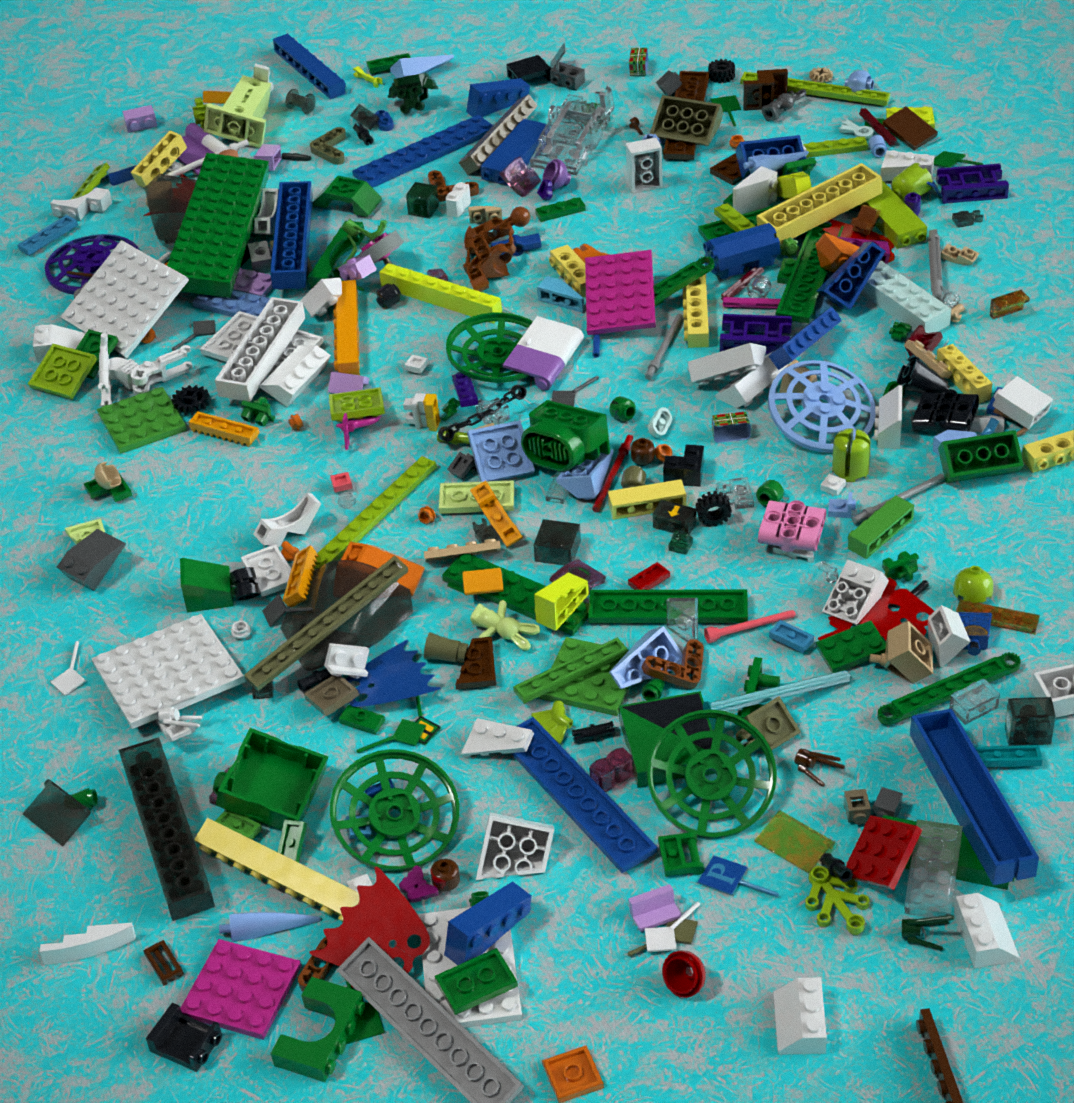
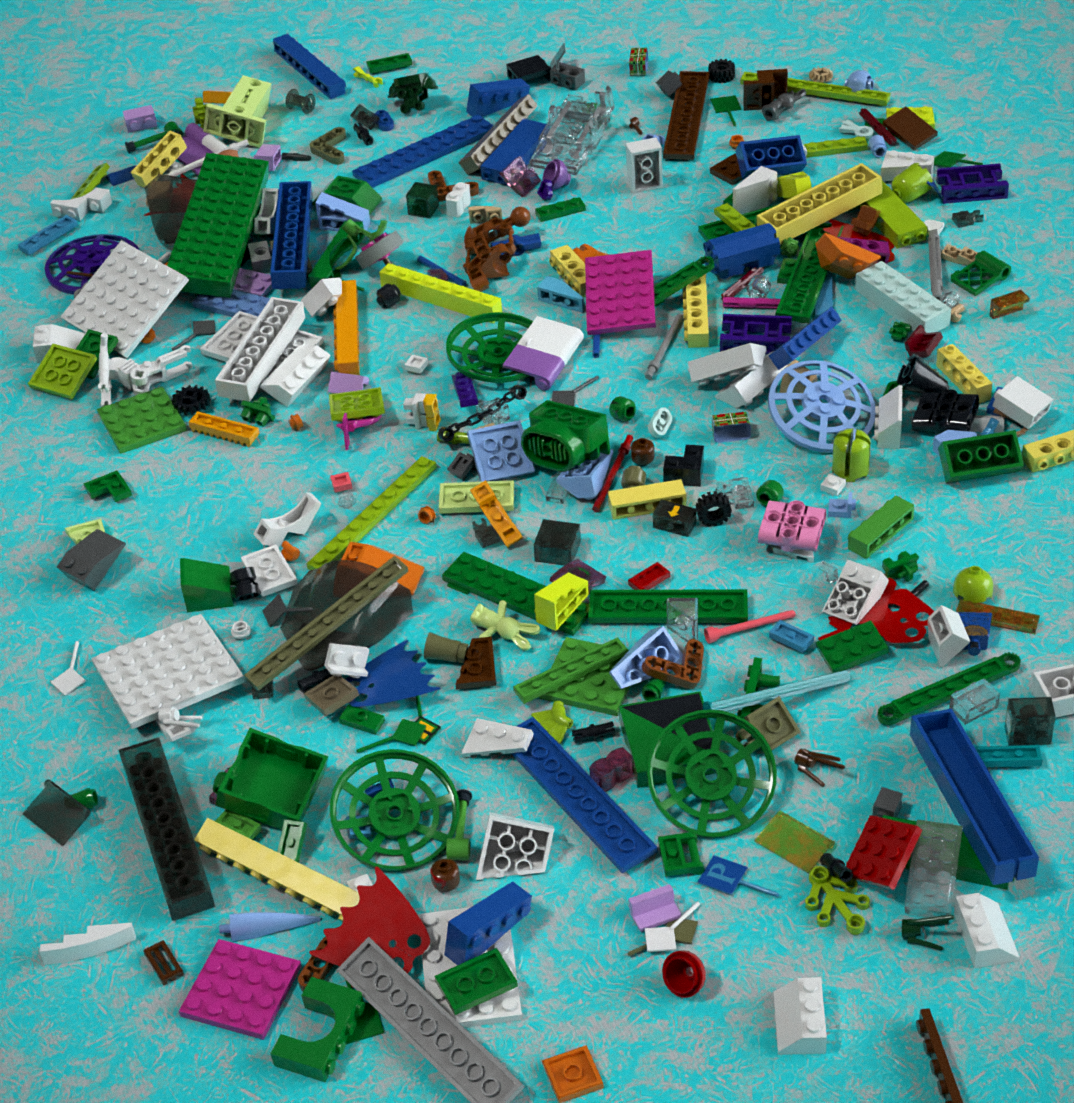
tan hair [94,462,121,490] -> none
black panel [146,1003,222,1072] -> none
slope [253,63,273,92] -> none
light orange gear [282,545,318,608] -> none
lavender brick [338,255,377,281] -> none
light blue wedge [390,55,454,78] -> none
magenta animal [399,865,438,903] -> none
tan plate [424,539,501,562] -> none
green piece [441,398,460,421] -> none
light orange slope [462,568,504,595] -> none
green plate [469,891,489,906] -> none
olive slope [650,95,724,146] -> none
orange plate [655,444,672,462] -> none
clear green tile [668,530,693,555] -> none
light blue piece [743,151,809,174] -> none
green plate [779,157,817,177] -> none
blue wedge [817,242,886,310] -> none
dark tan brick [844,789,871,825] -> none
light grey bar [852,474,945,524] -> none
tan piece [869,621,933,683] -> none
dark purple brick [904,192,921,216] -> none
tan plate [904,340,952,379] -> none
none -> green piece [125,121,183,154]
none -> light blue wedge [315,192,371,231]
none -> blue bar [417,256,467,287]
none -> bright green piece [446,789,472,860]
none -> white tile [924,220,944,235]
none -> green piece [951,251,1011,296]

